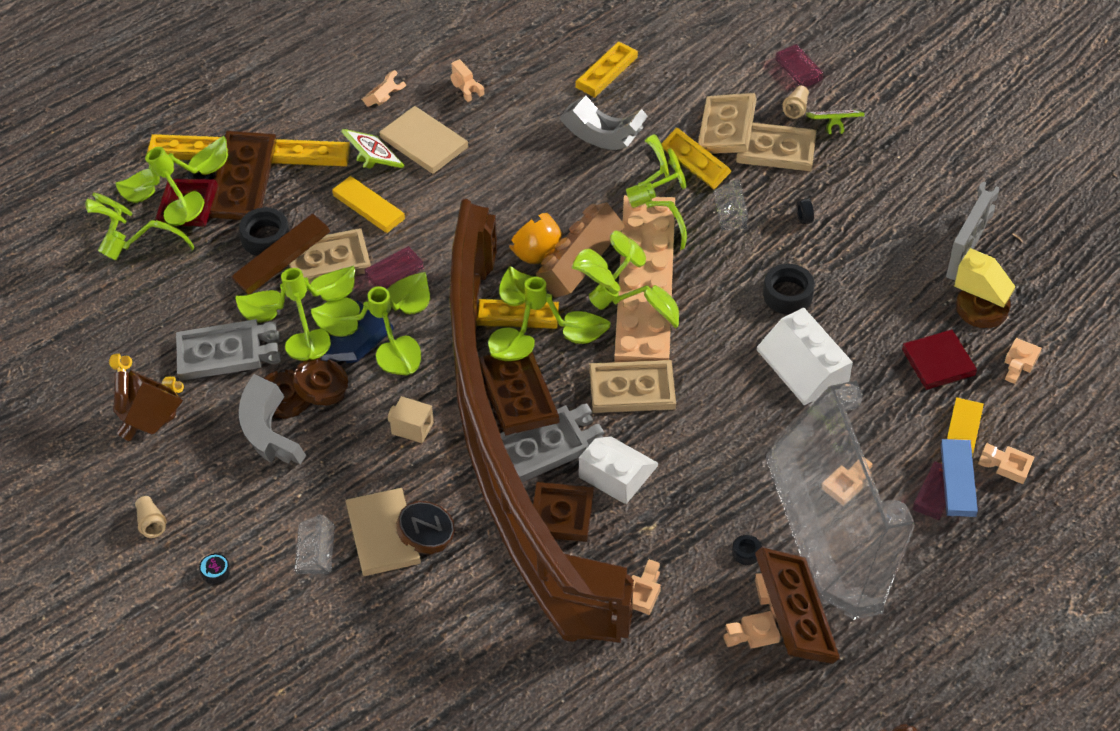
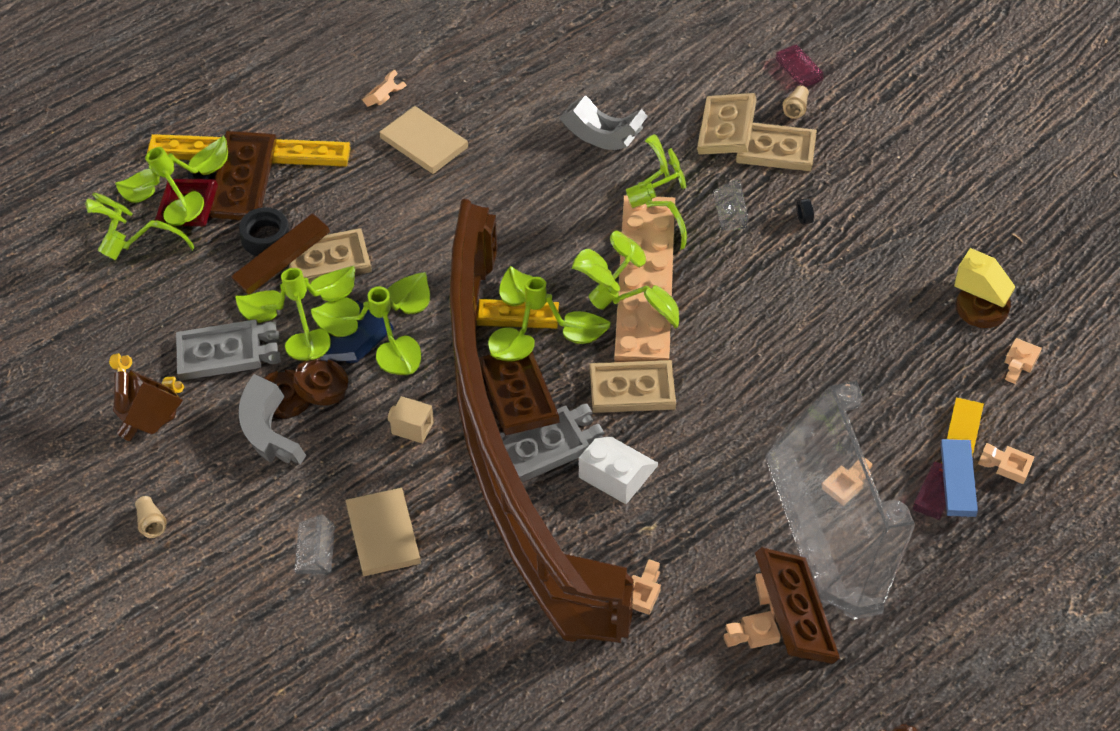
black tile [199,553,230,584] -> none
yellow tile [332,176,405,233] -> none
piece [341,129,405,169] -> none
clear pink tile [364,246,424,289] -> none
black tile [396,501,455,554] -> none
light nougat plate [450,59,484,102] -> none
light orange cylinder [509,213,562,264] -> none
reddish brown plate [533,482,594,542] -> none
medium nougat brick [536,202,625,298] -> none
yellow tile [575,41,638,97] -> none
yellow tile [661,127,731,190] -> none
black tile [732,535,762,565] -> none
white slope [757,308,853,405] -> none
black tyre [763,263,815,315] -> none
lime piece [806,110,865,135] -> none
dark red tile [902,329,977,390] -> none
light grey tile [946,182,999,281] -> none

